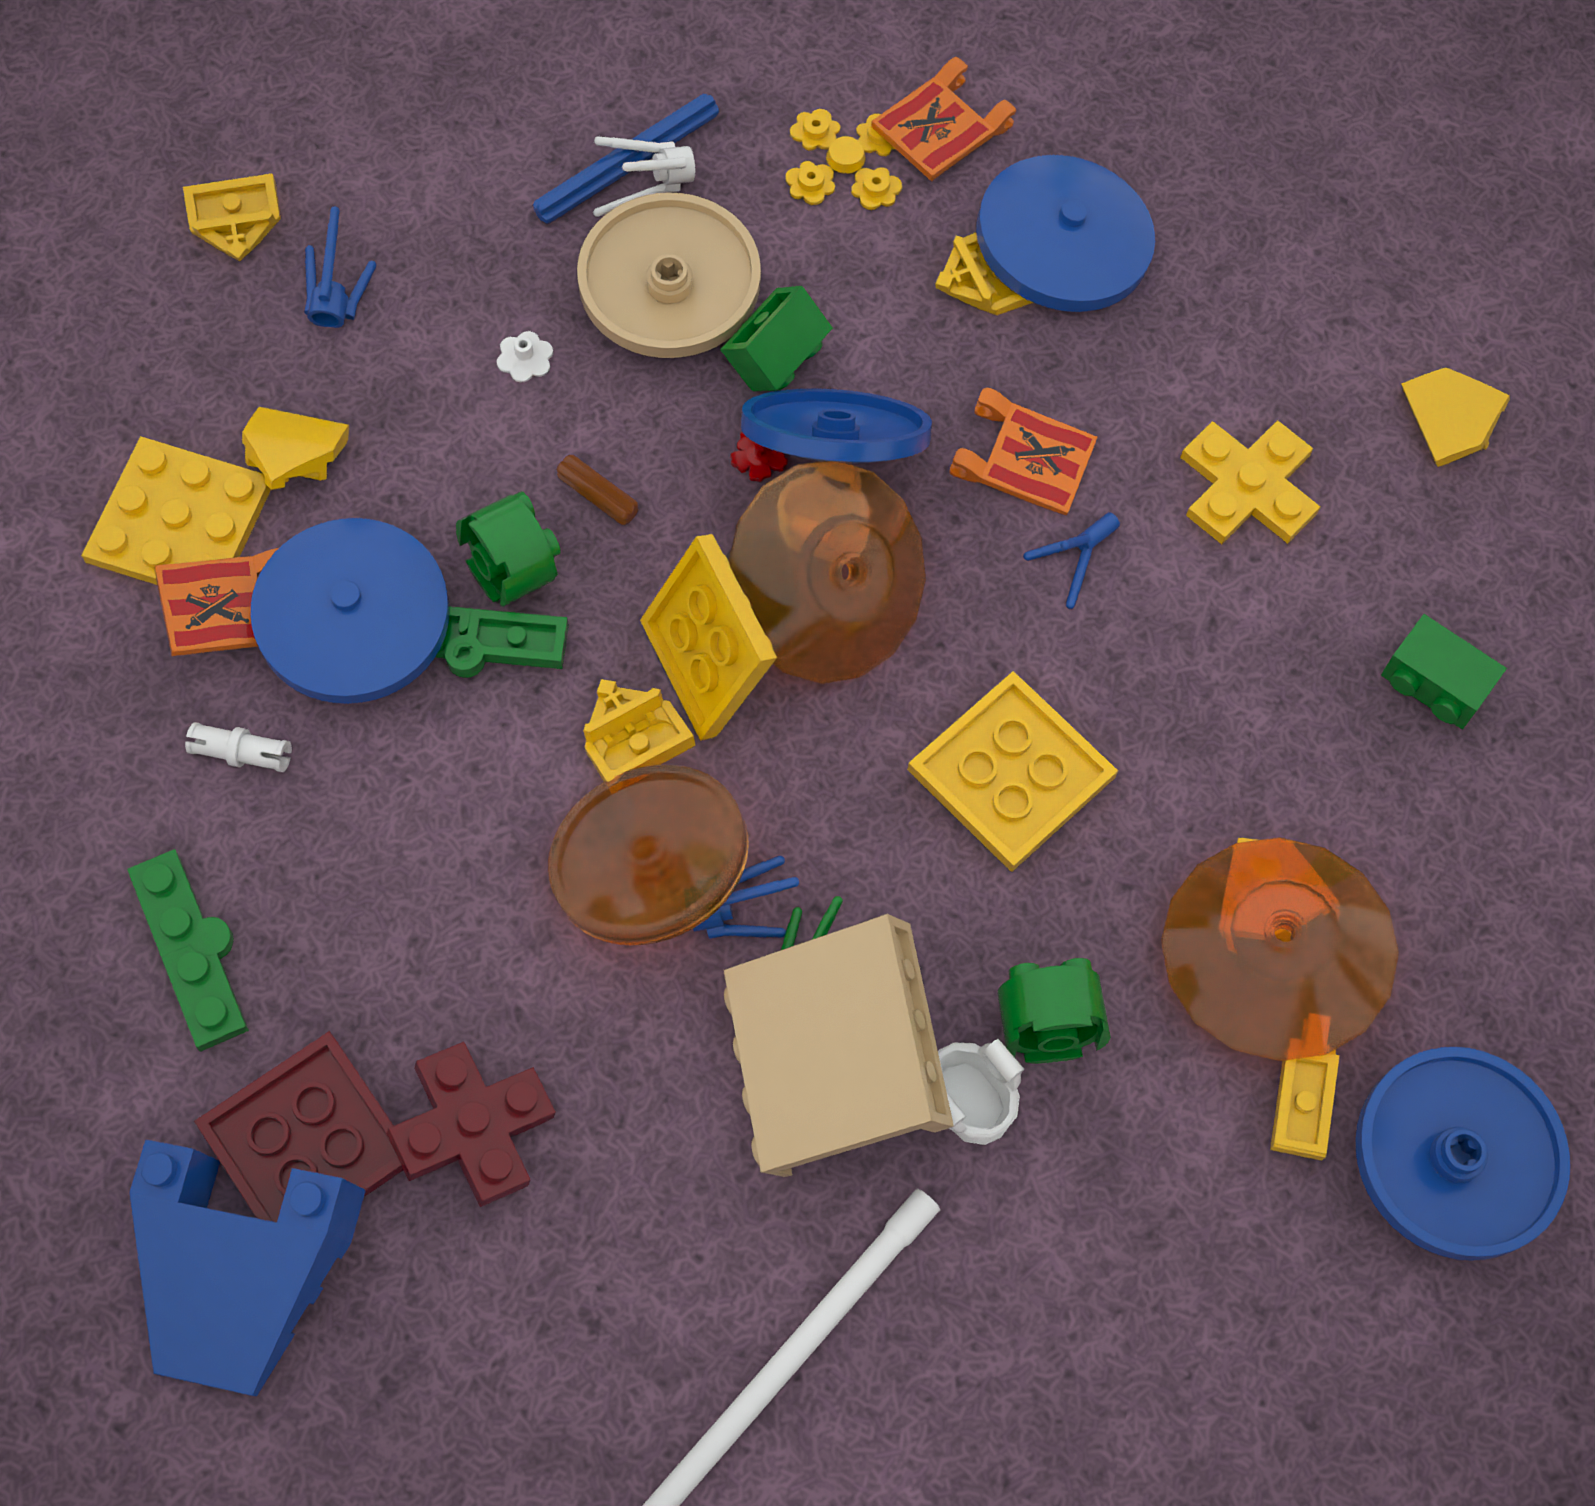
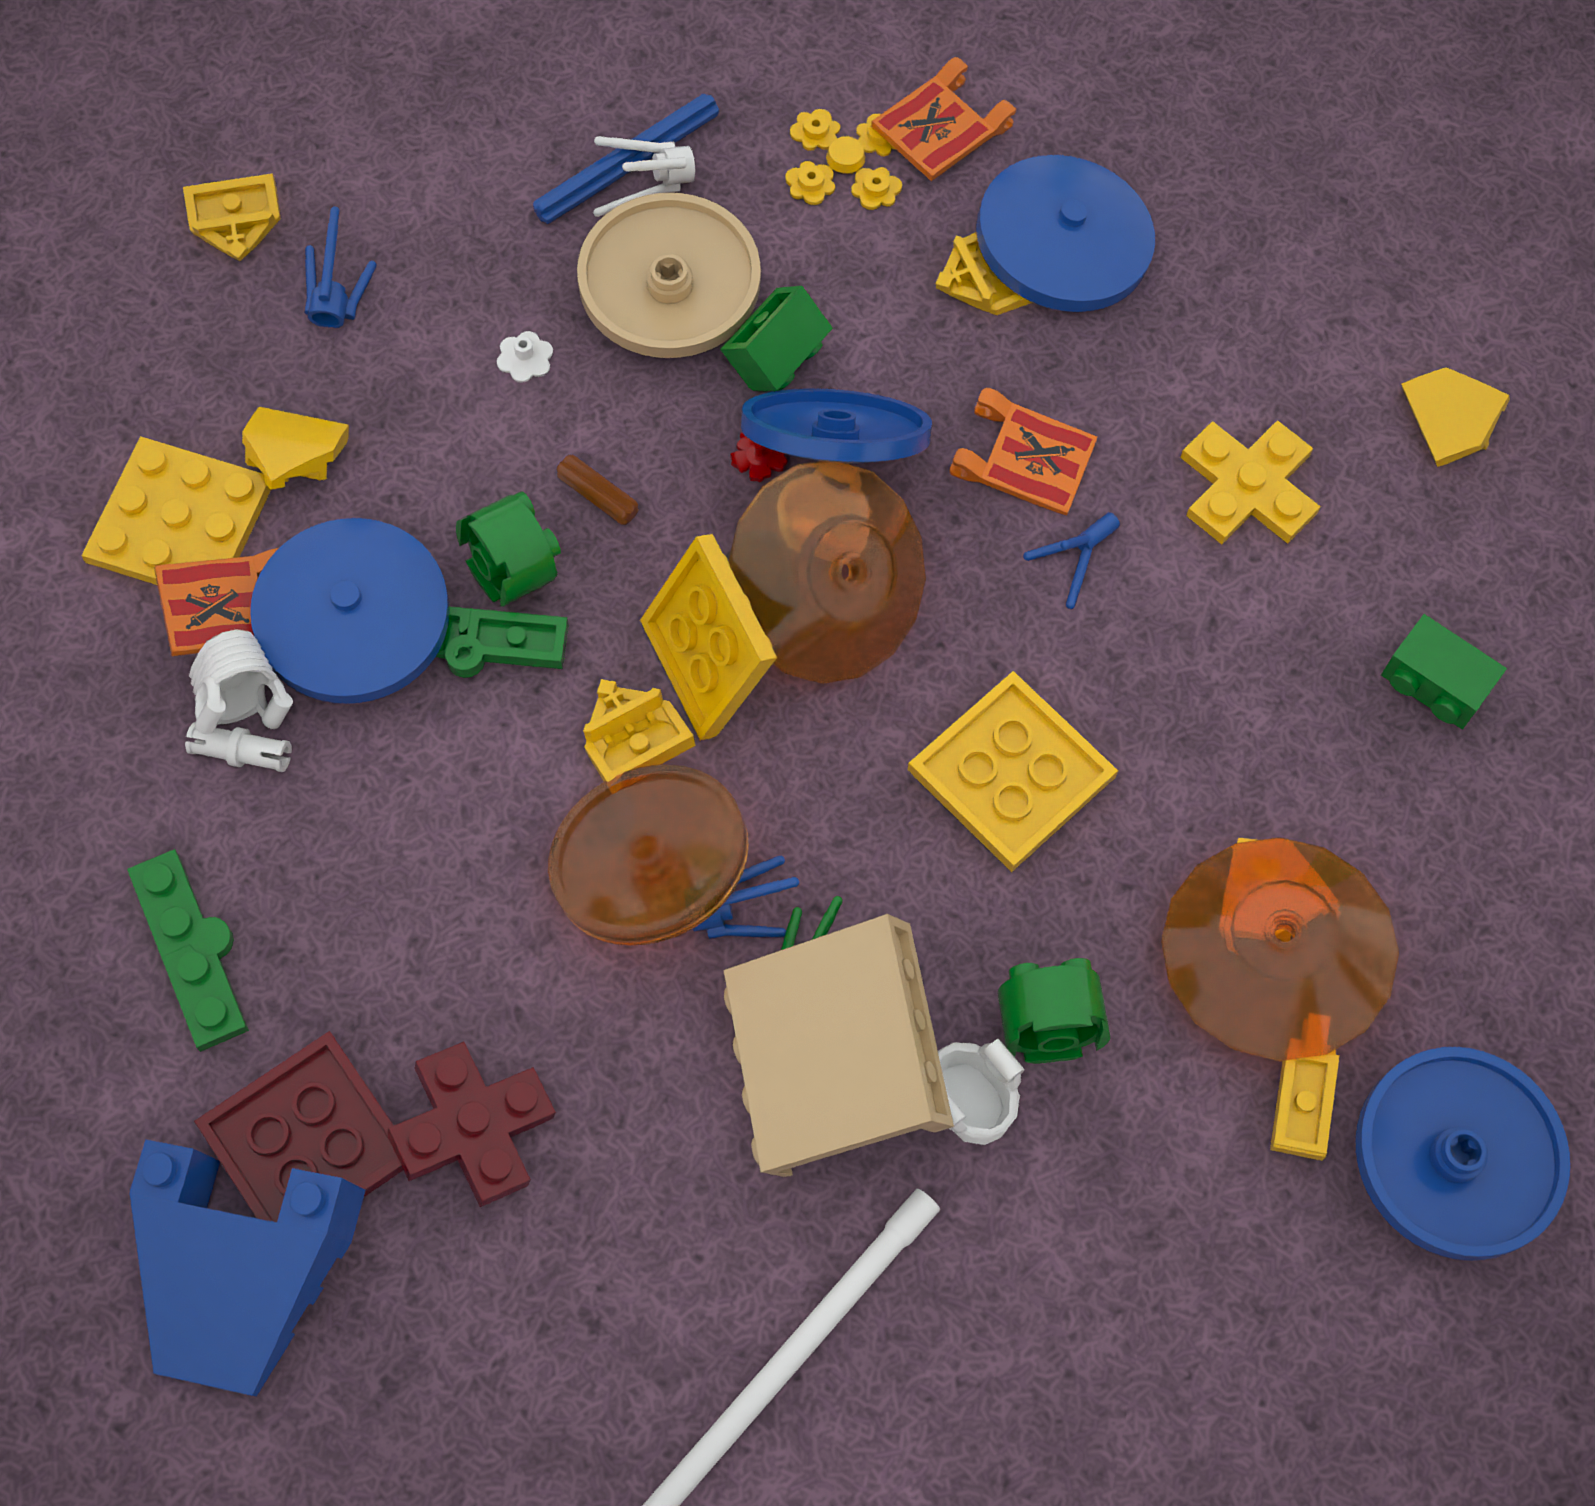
none -> white piece [189,629,293,735]

